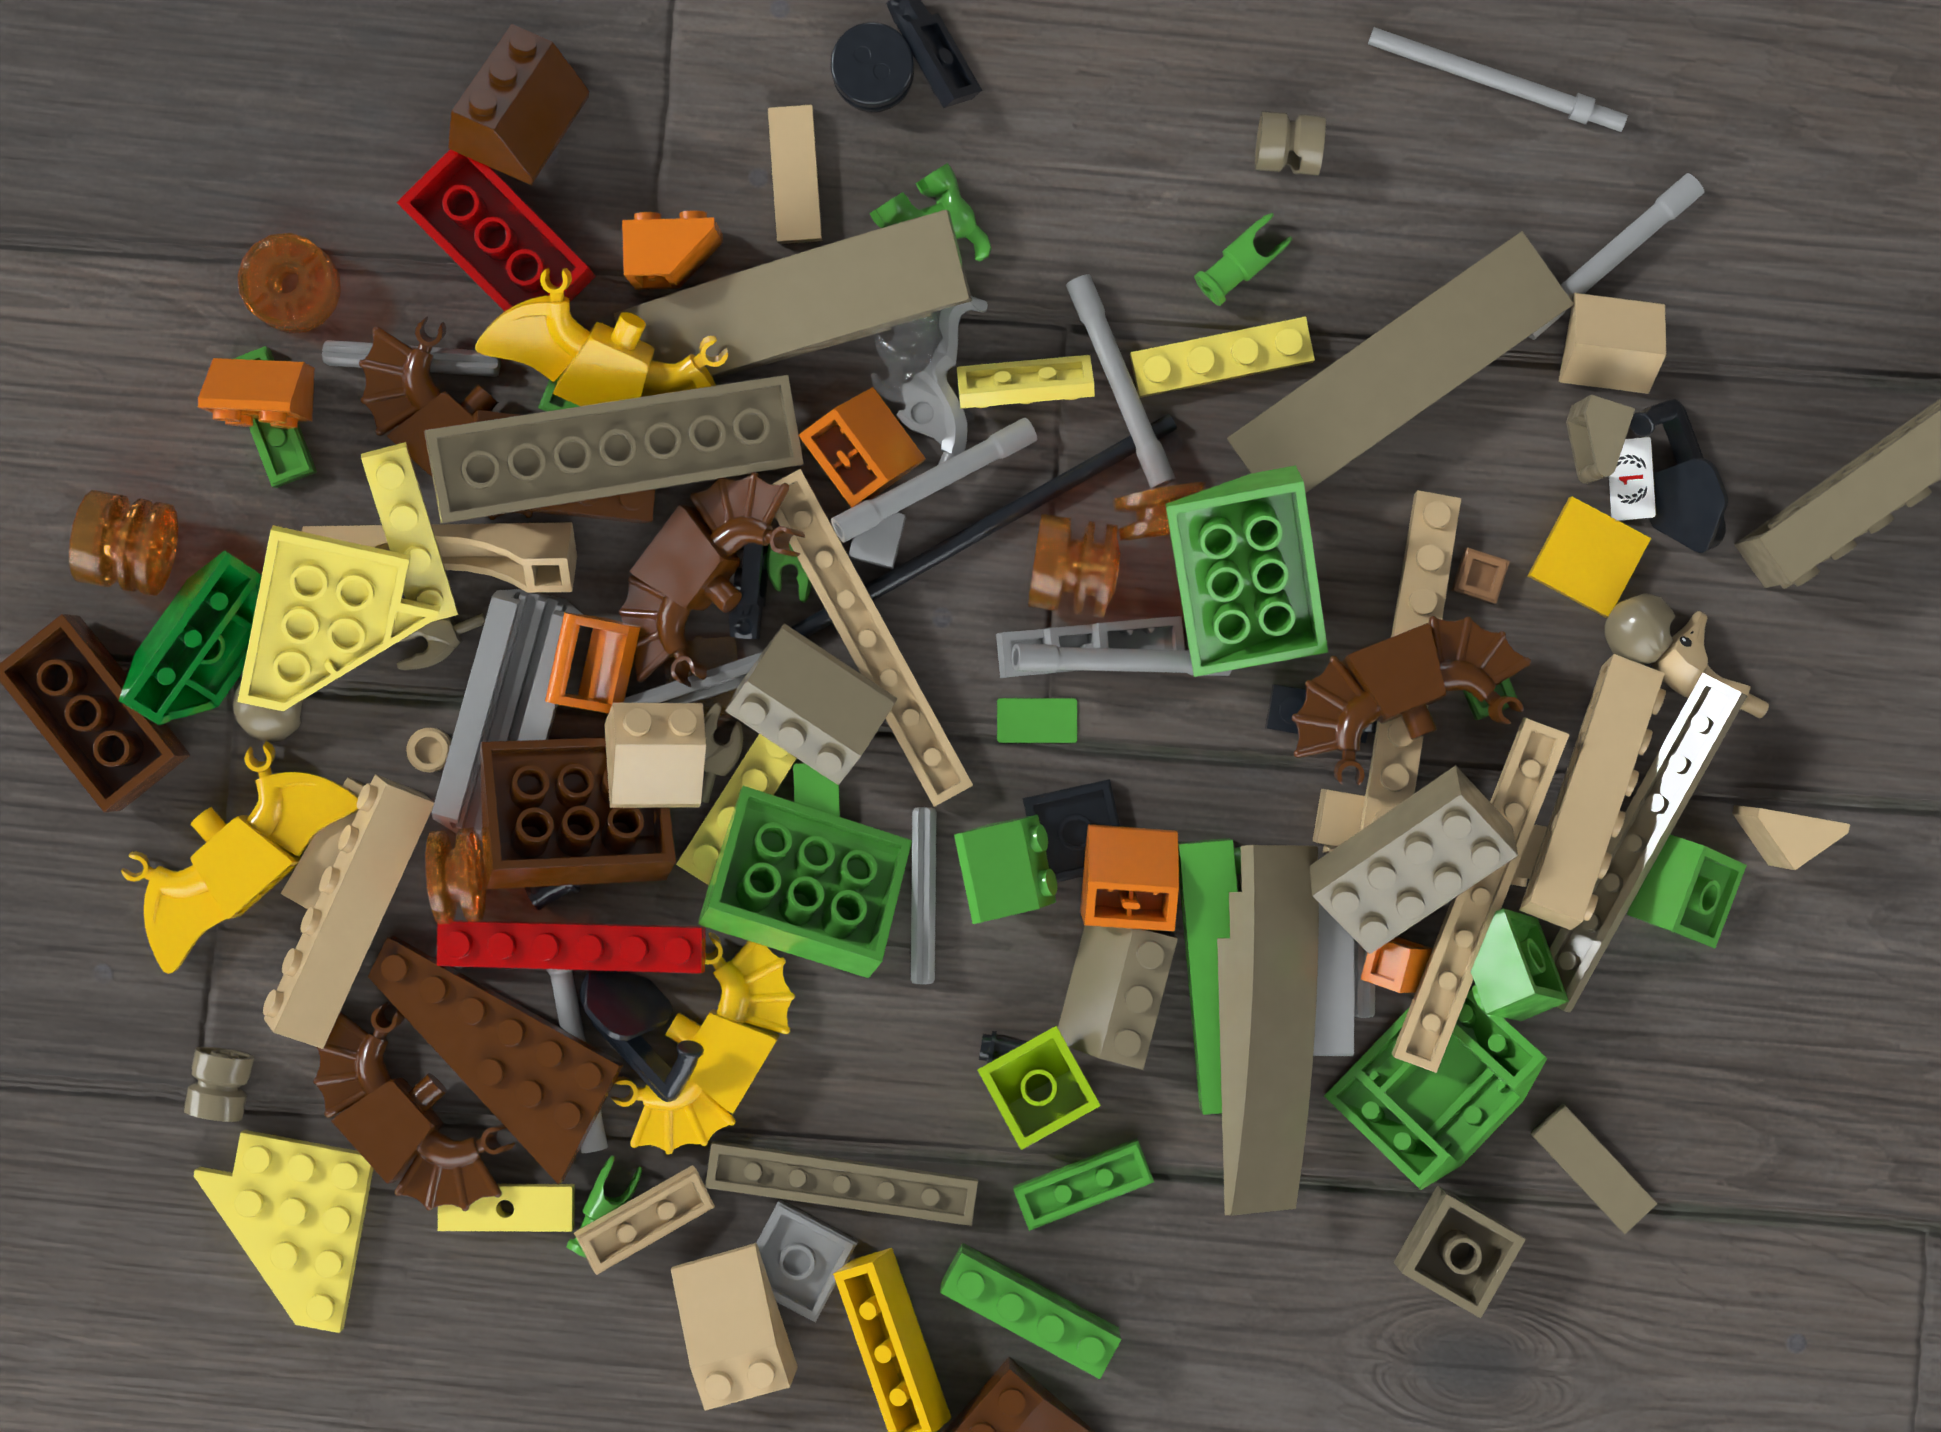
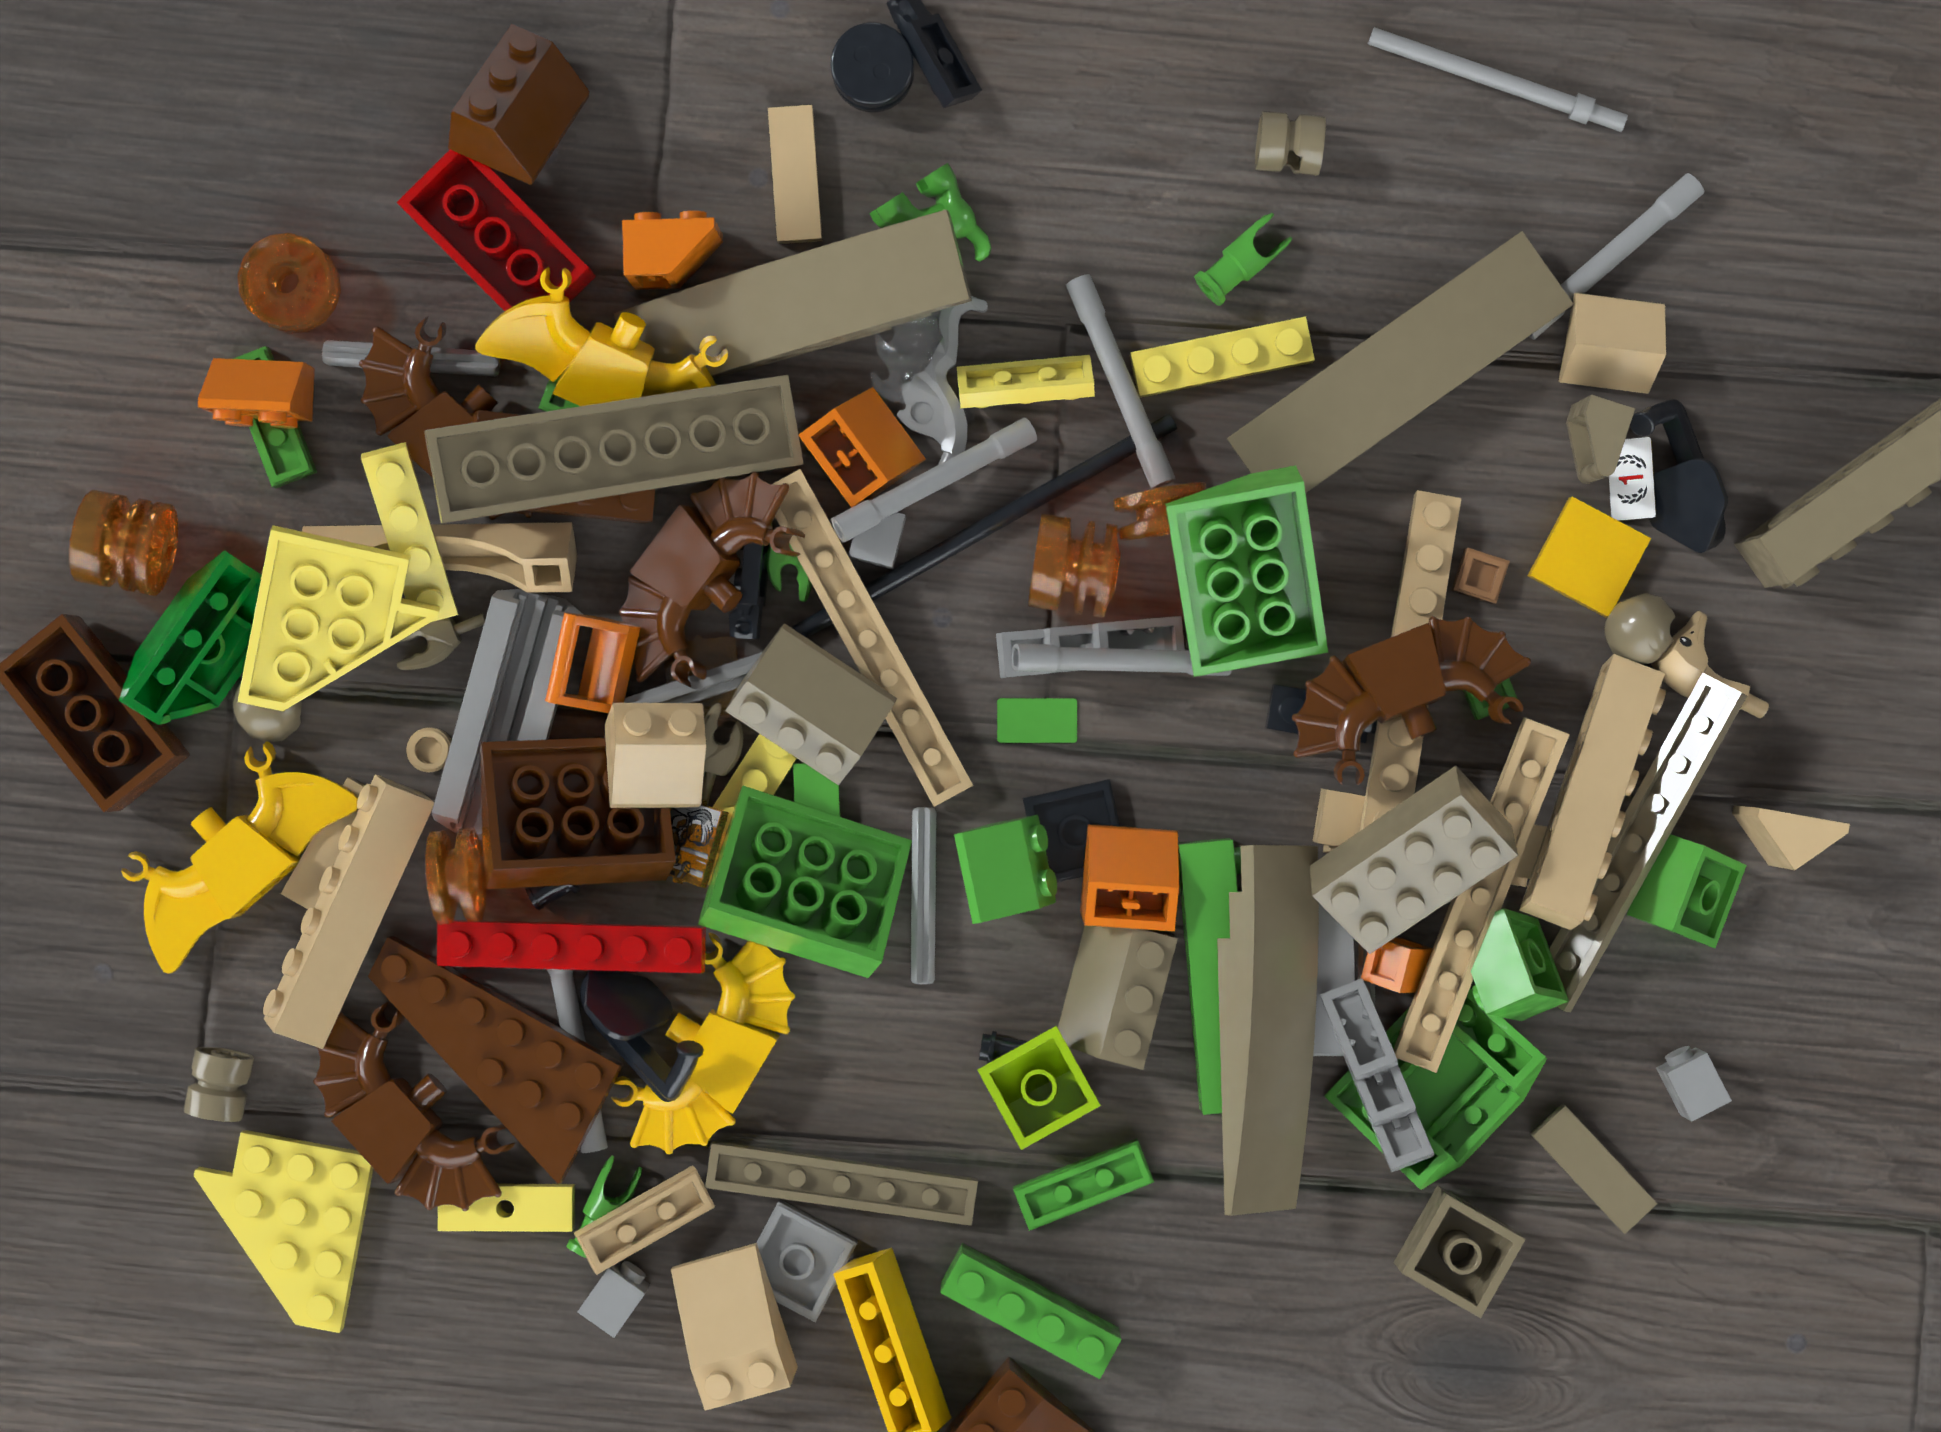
none -> light grey brick [578,1261,651,1338]
none -> piece [669,799,729,888]
none -> light grey slope [1320,978,1434,1173]
none -> light grey brick [1656,1046,1732,1122]

